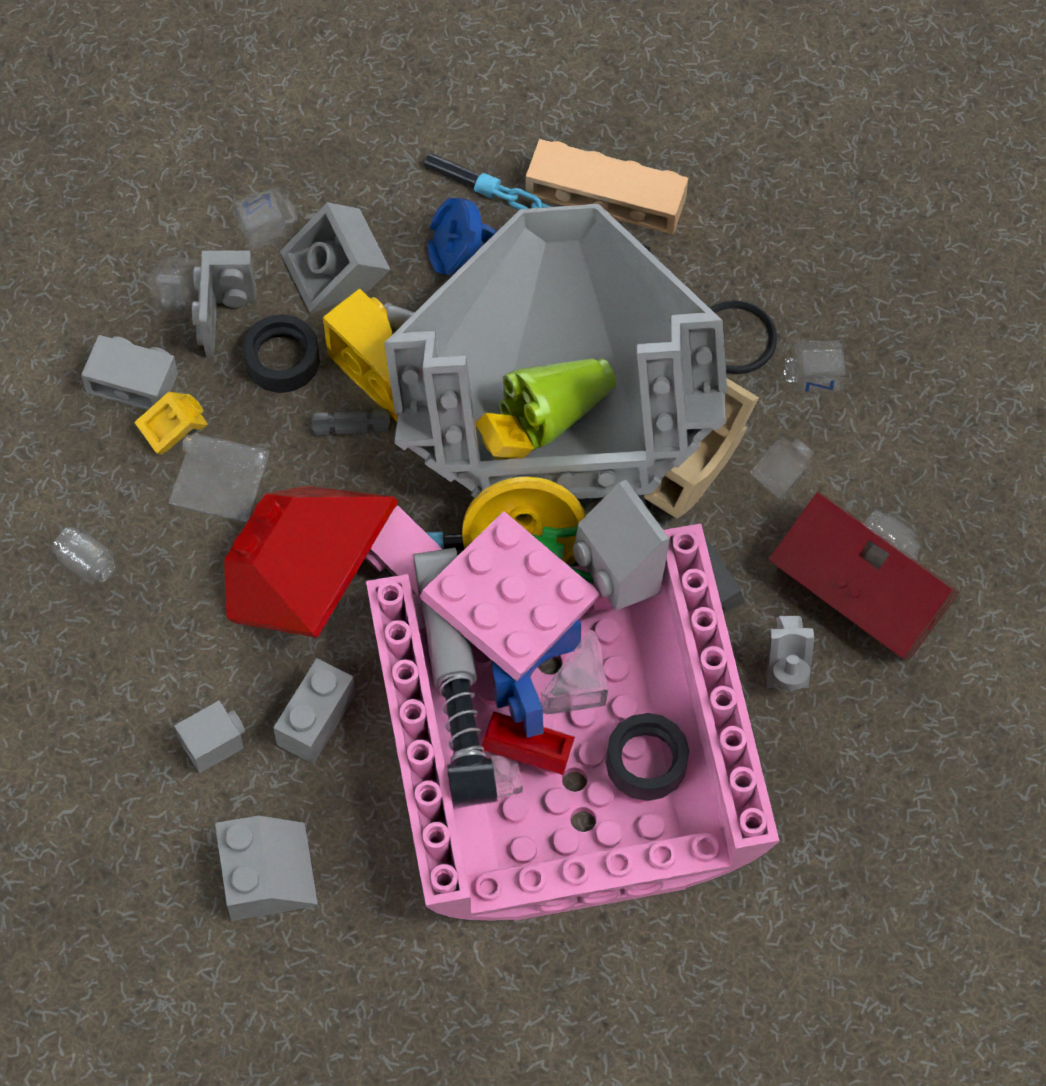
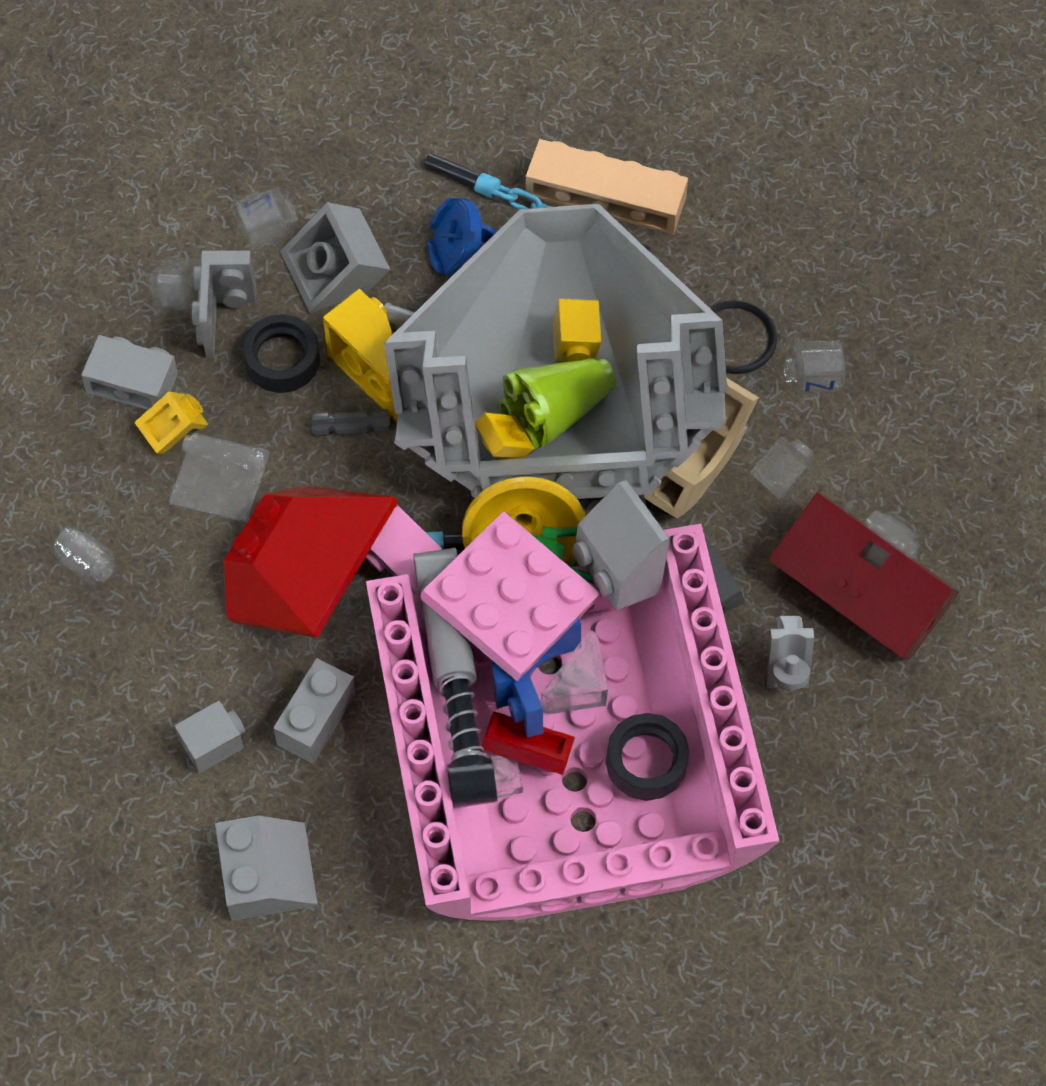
none -> yellow brick [552,299,601,362]

